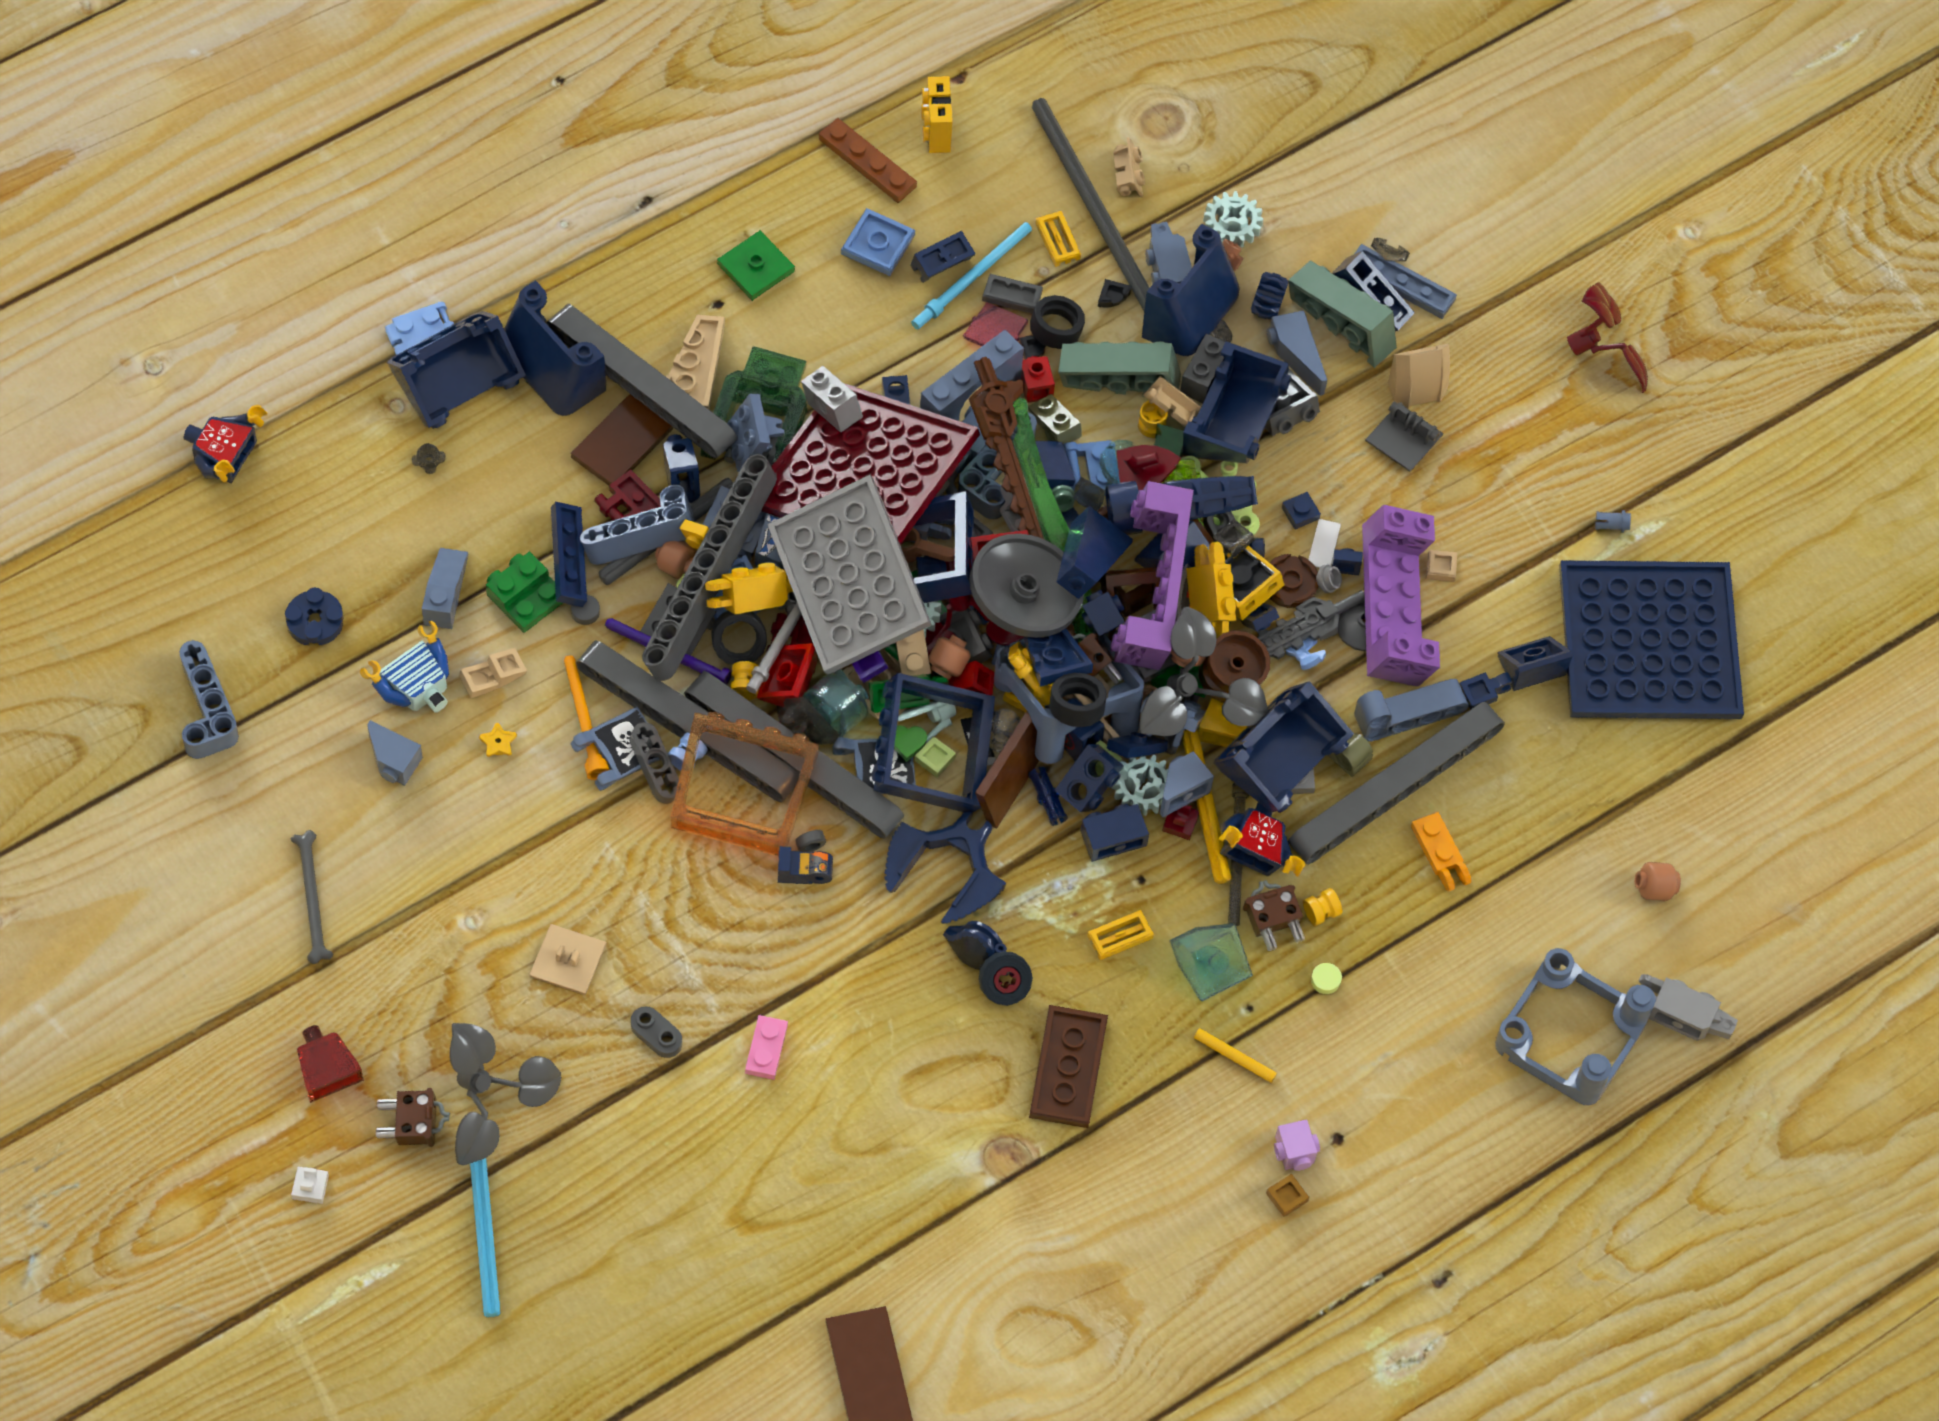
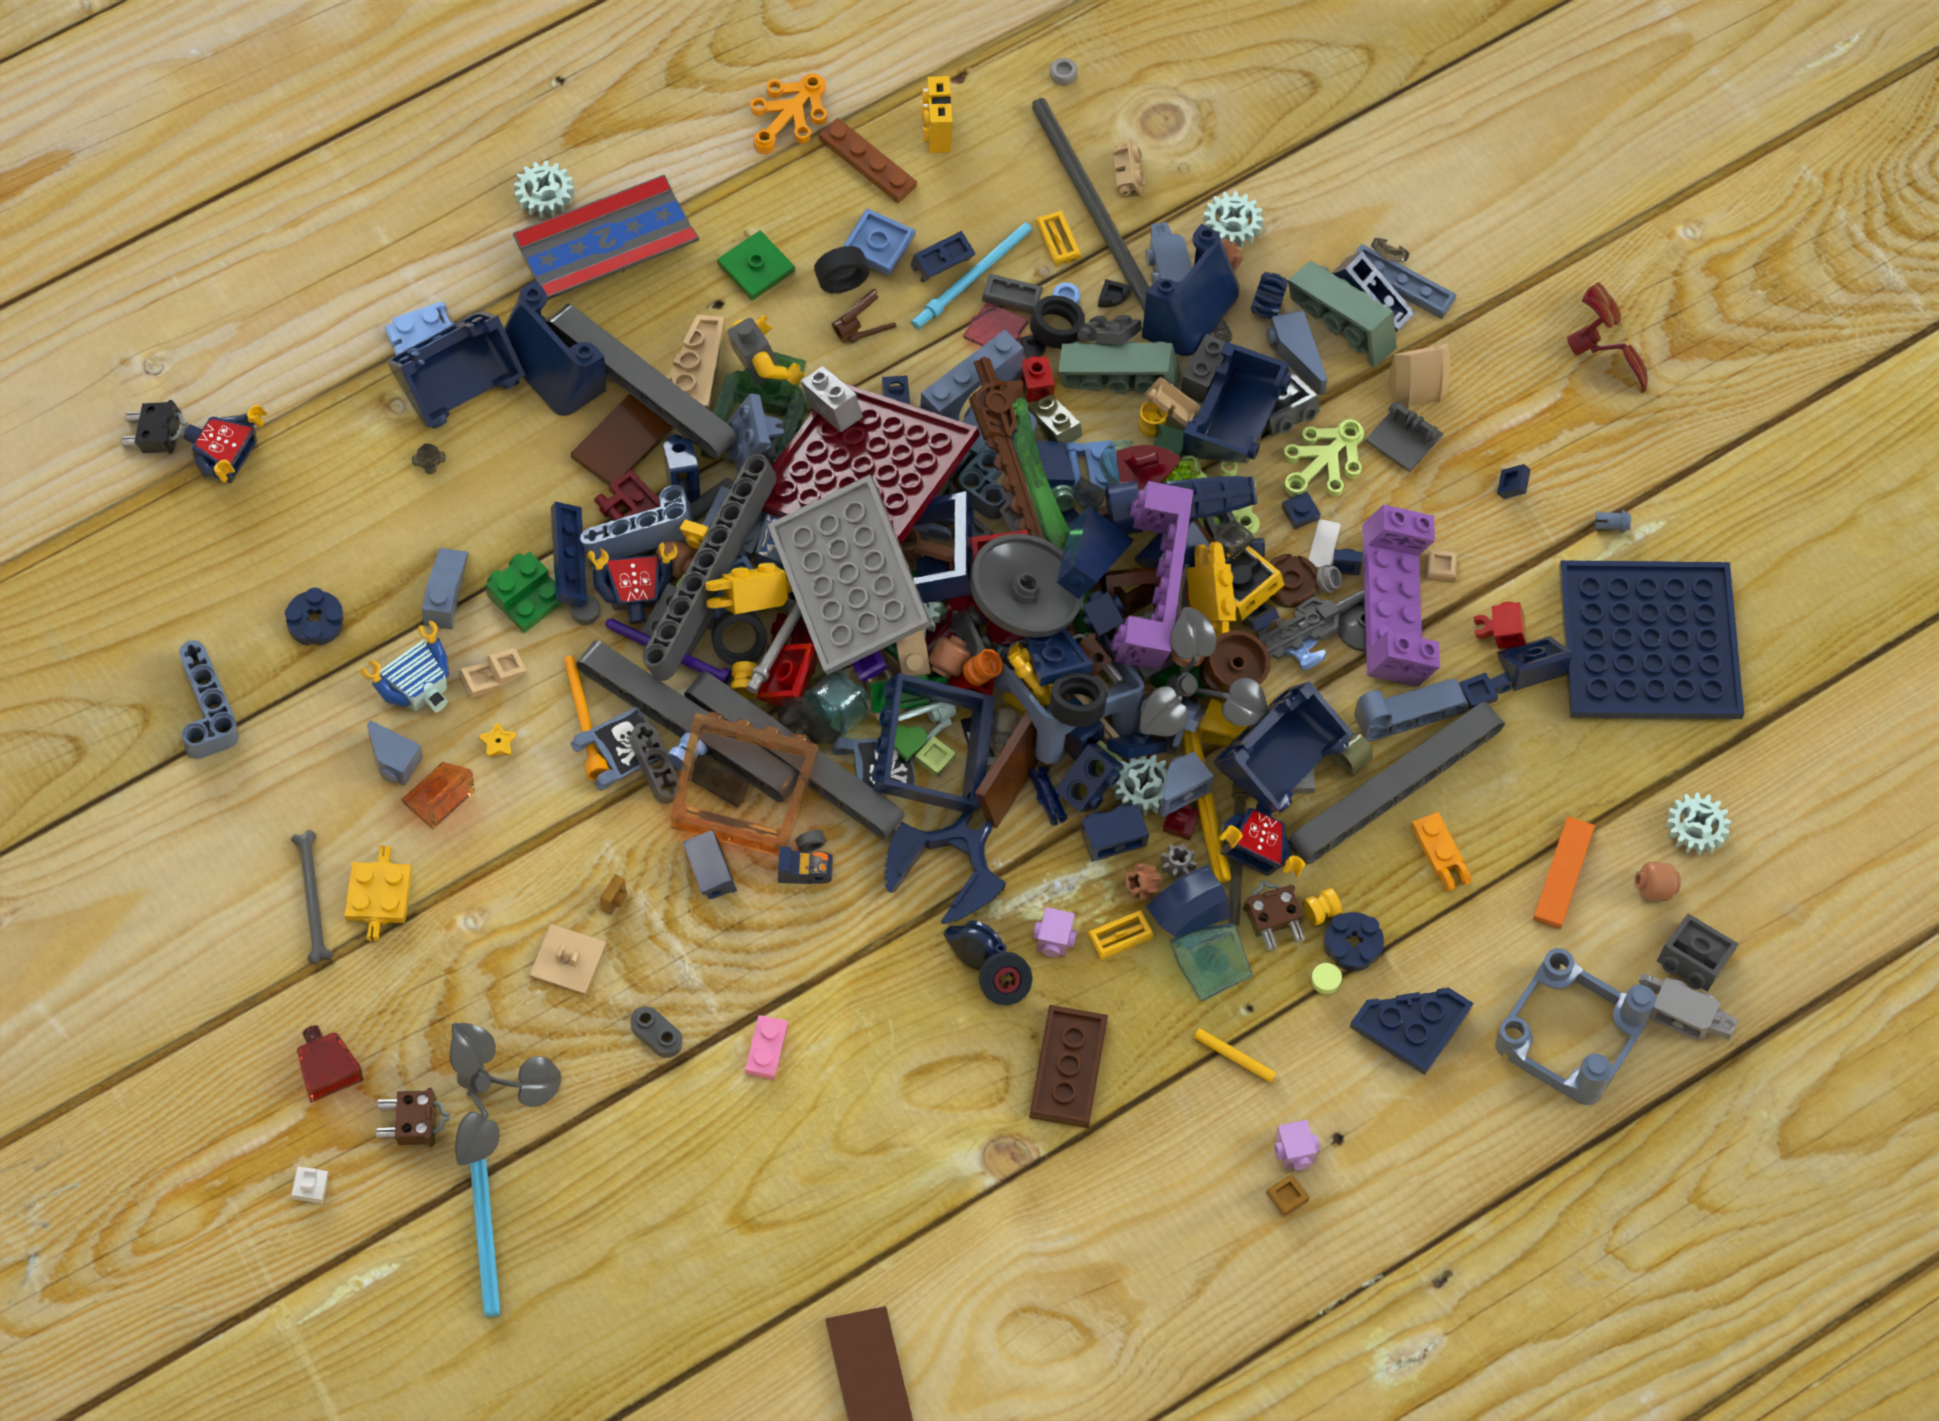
none -> black piece [121,400,188,454]
none -> yellow plate [345,845,413,942]
none -> clear orange slope [401,762,475,830]
none -> hinge [513,174,699,300]
none -> light aqua gear [514,161,574,218]
none -> torso [588,542,678,624]
none -> pearl gold plate [600,874,628,915]
none -> hinge [683,830,737,899]
none -> clear smoke plate [689,754,751,808]
none -> torso [727,315,805,386]
none -> light orange plant [750,73,827,154]
none -> black tyre [814,246,870,294]
none -> reddish brown plant [832,289,897,343]
none -> orange wheel [963,649,1003,686]
none -> lavender brick [1033,907,1077,957]
none -> light grey tile [1050,58,1077,86]
none -> light blue tile [1053,283,1080,305]
none -> dark grey plate [1077,315,1142,345]
none -> nougat gear [1125,863,1162,900]
none -> dark blue slope [1146,865,1231,937]
none -> light grey gear [1160,843,1197,881]
none -> yellowish green plant [1283,419,1364,497]
none -> dark blue plate [1324,912,1384,971]
none -> dark blue plate [1350,987,1474,1075]
none -> red brick [1473,601,1527,649]
none -> dark blue plate [1497,464,1531,499]
none -> orange tile [1533,816,1595,929]
none -> dark grey plate [1657,914,1739,992]
none -> light aqua gear [1666,792,1731,855]

